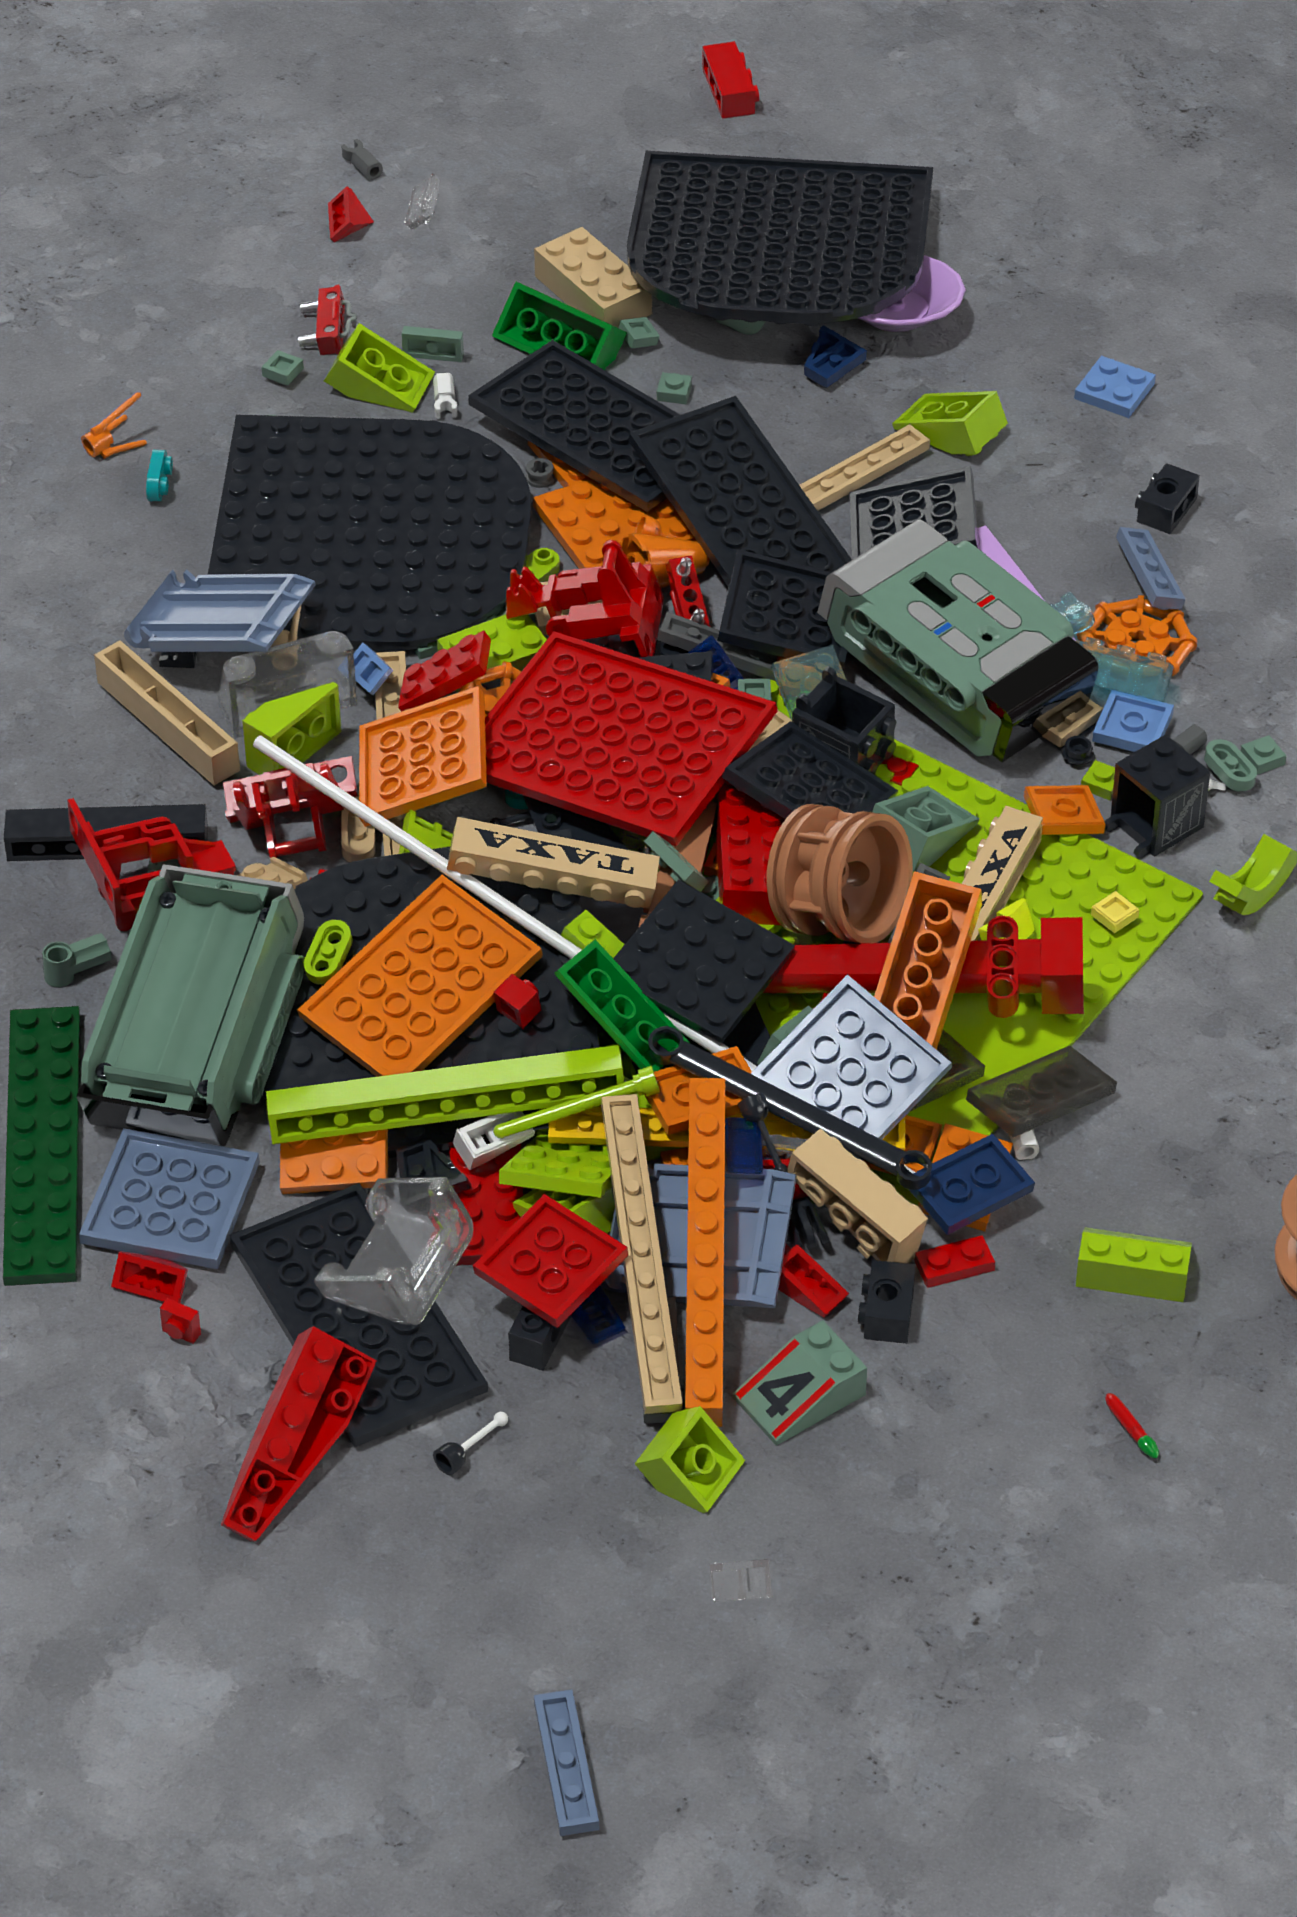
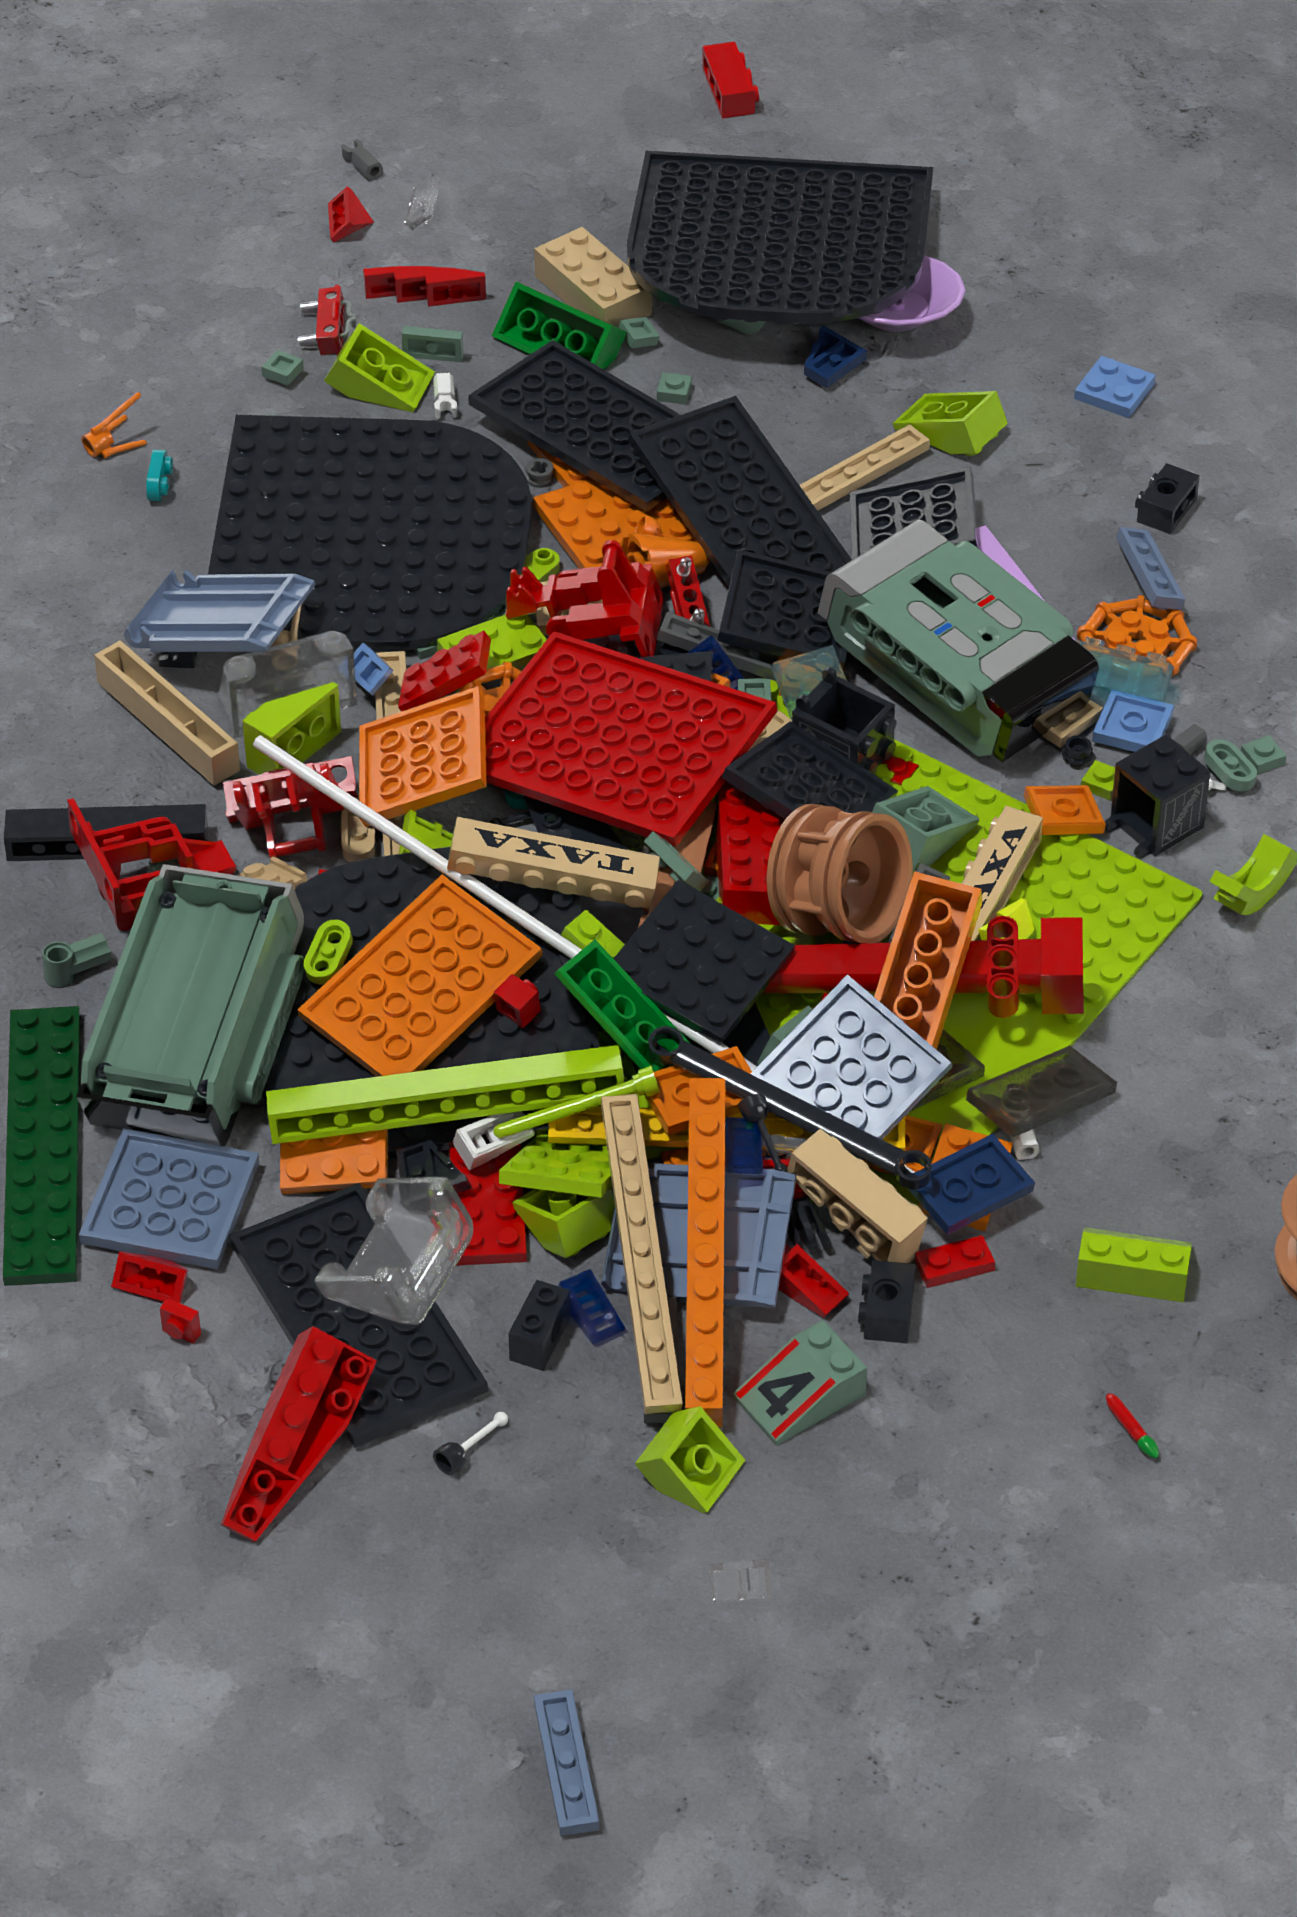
red plate [473,1194,629,1328] -> none
clear light blue plate [1049,592,1095,634] -> none
light yellow tile [1091,891,1139,933] -> none
none -> red slope [363,266,486,307]

